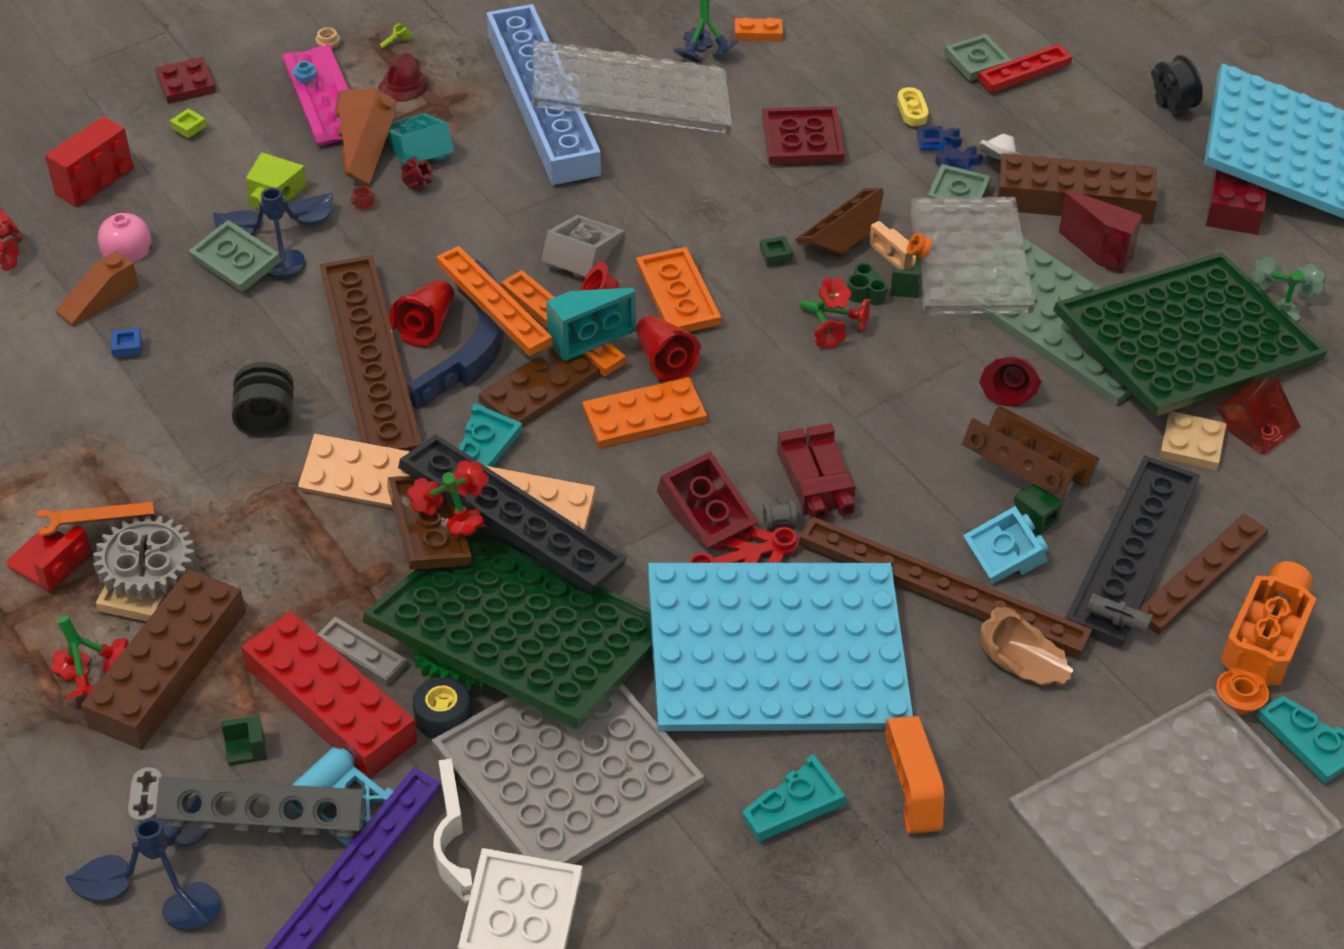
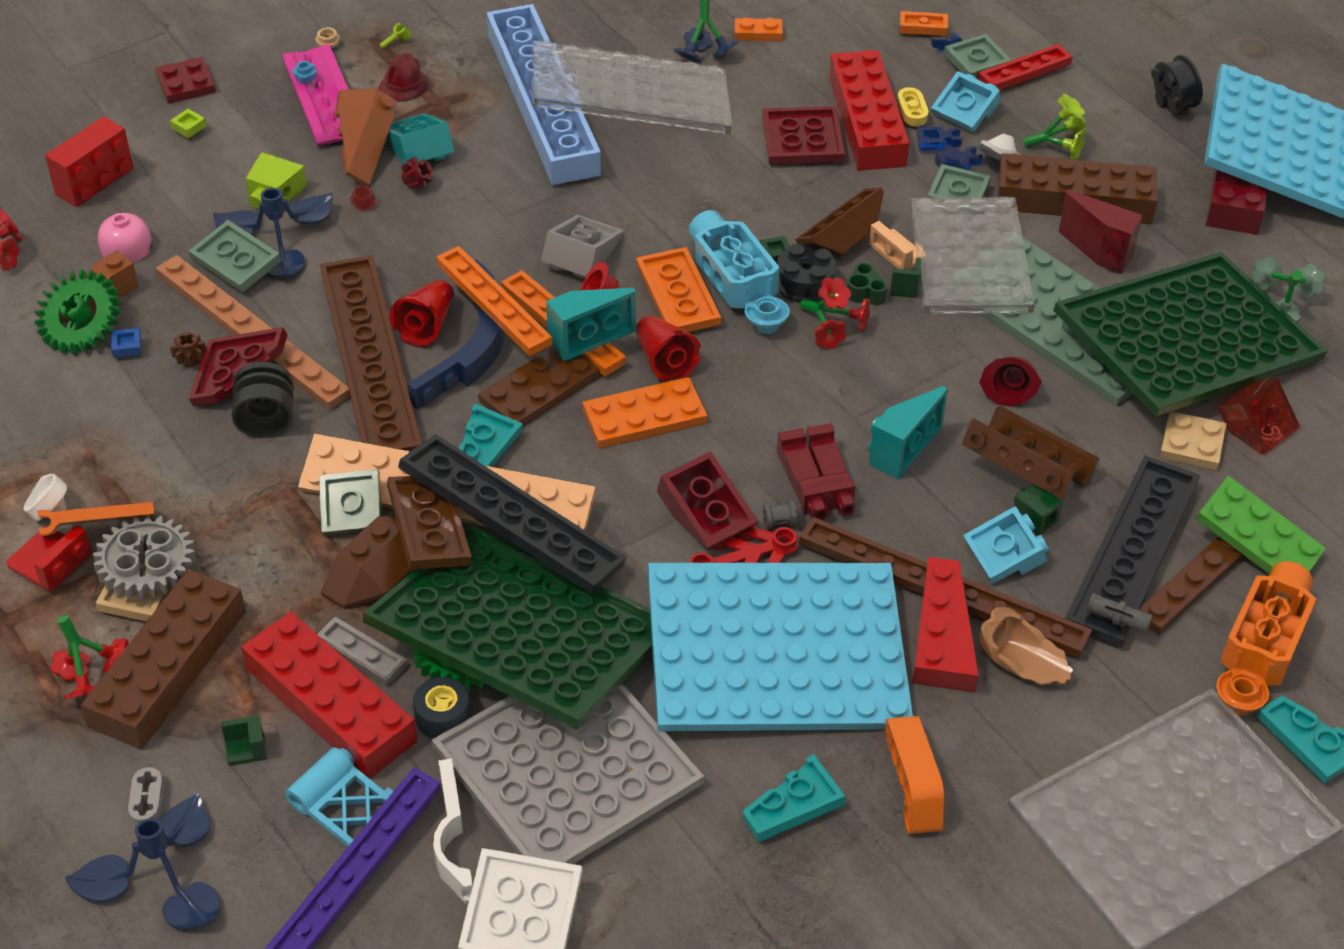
dark grey brick [155,777,366,837] -> none
red plant [407,460,488,536] -> none
orange bush [907,232,932,259] -> none
none -> white piece [23,474,67,521]
none -> green gear [34,269,121,354]
none -> nougat plate [156,255,350,411]
none -> reddish brown gear [170,332,206,367]
none -> dark red plate [189,327,288,407]
none -> plate [319,469,382,535]
none -> reddish brown wedge [321,516,415,610]
none -> medium azure brick [689,210,790,334]
none -> black wheel [777,244,836,302]
none -> red brick [829,50,910,171]
none -> teal slope [868,386,948,479]
none -> orange plate [899,11,948,36]
none -> red wedge [912,557,979,692]
none -> clear blue piece [930,33,962,51]
none -> medium azure plate [931,71,1001,133]
none -> lime plant [1024,94,1086,160]
none -> bright green plate [1195,476,1326,574]

